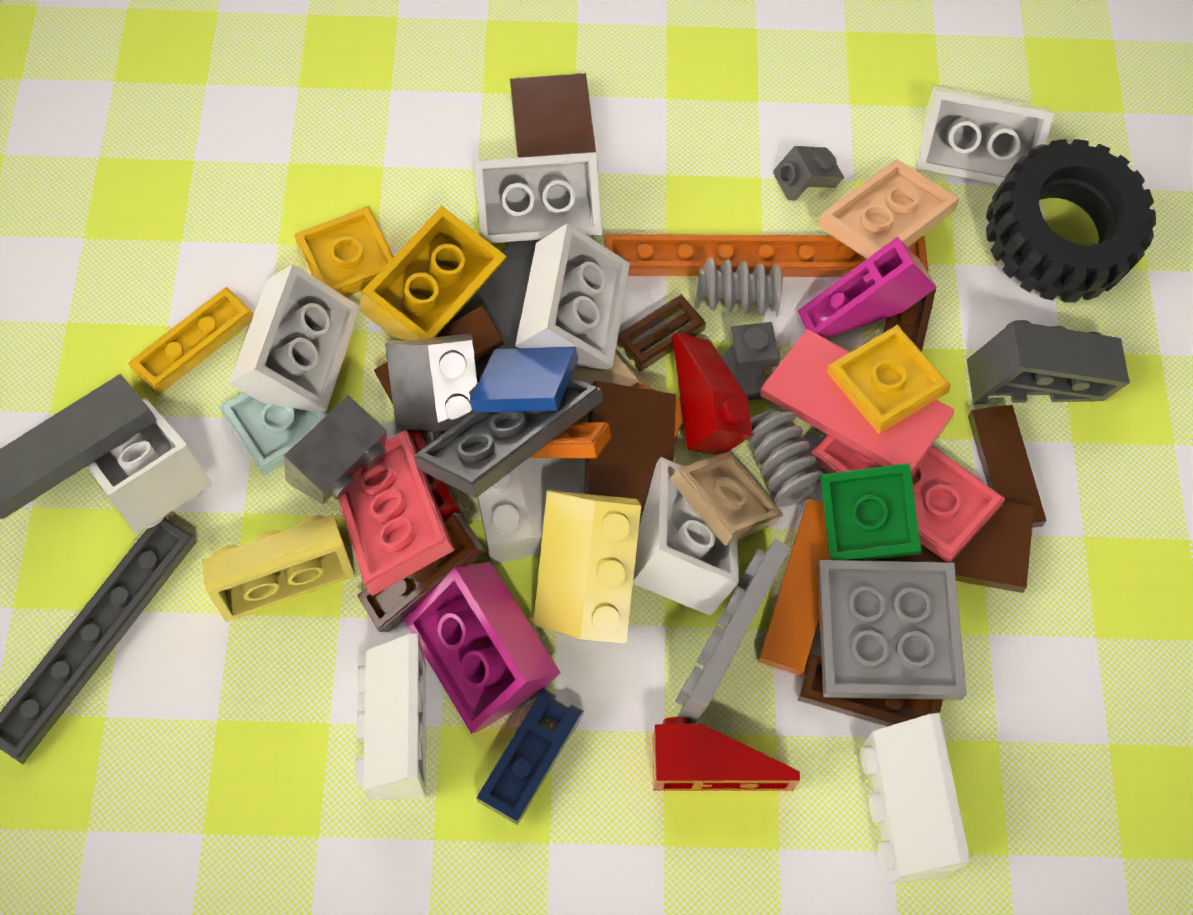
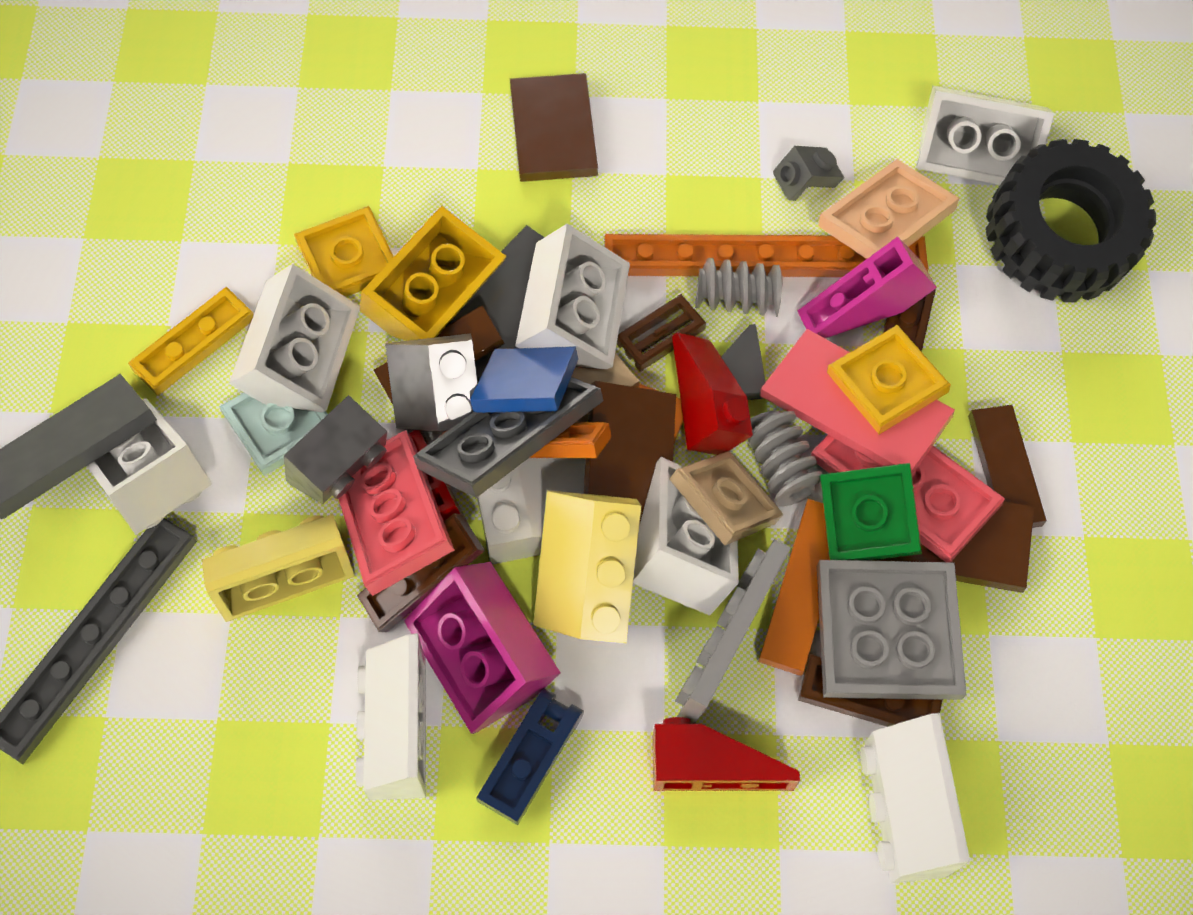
white slope [474,152,603,243] -> none
dark grey plate [729,322,780,371] -> none
dark grey wedge [967,320,1130,404] -> none

